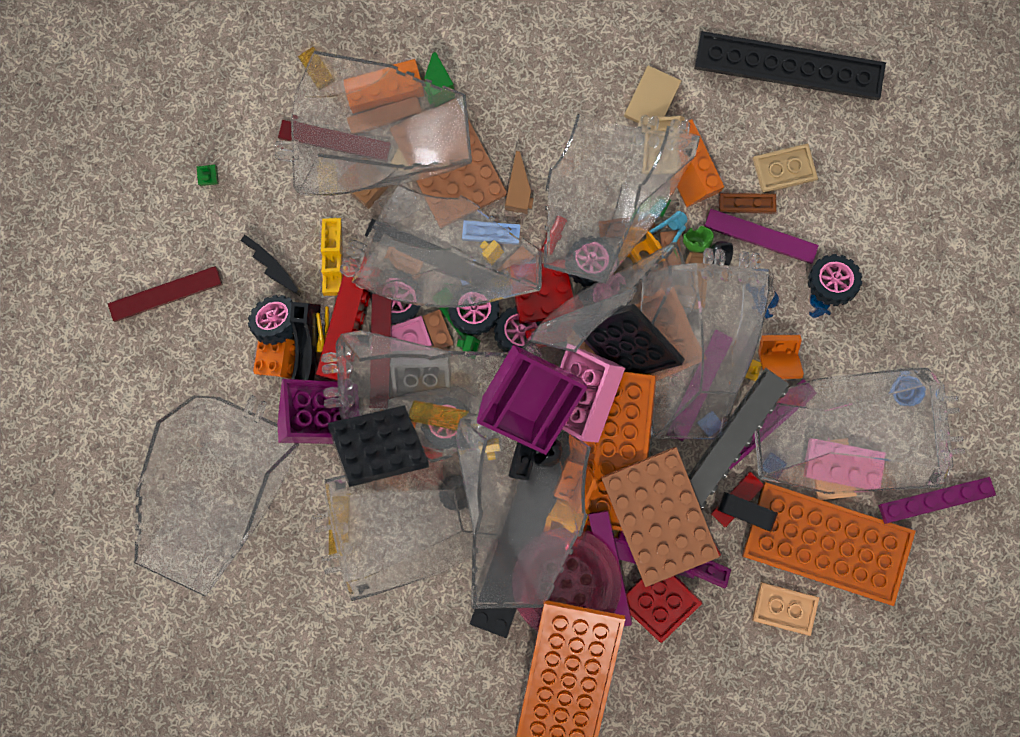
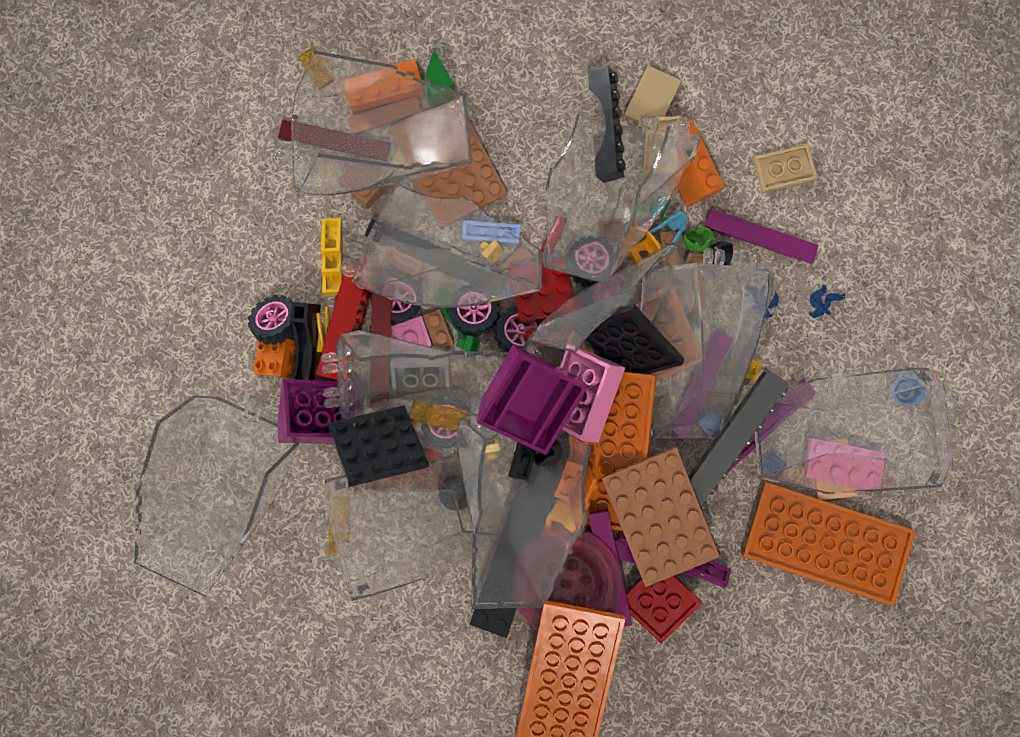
dark red tile [107,266,223,322] -> none
green tile [196,164,218,186] -> none
black slope [240,234,301,296] -> none
medium nougat slope [505,151,534,214] -> none
black plate [694,31,886,101] -> none
red tile [710,472,764,528] -> none
black beam [717,492,778,532] -> none
dark orange tile [719,193,776,214] -> none
light nougat tile [752,582,819,636] -> none
orange bracket [758,335,804,379] -> none
black wheel [808,254,862,306] -> none
magenta plate [878,477,996,524] -> none
none -> black arch [588,66,626,183]

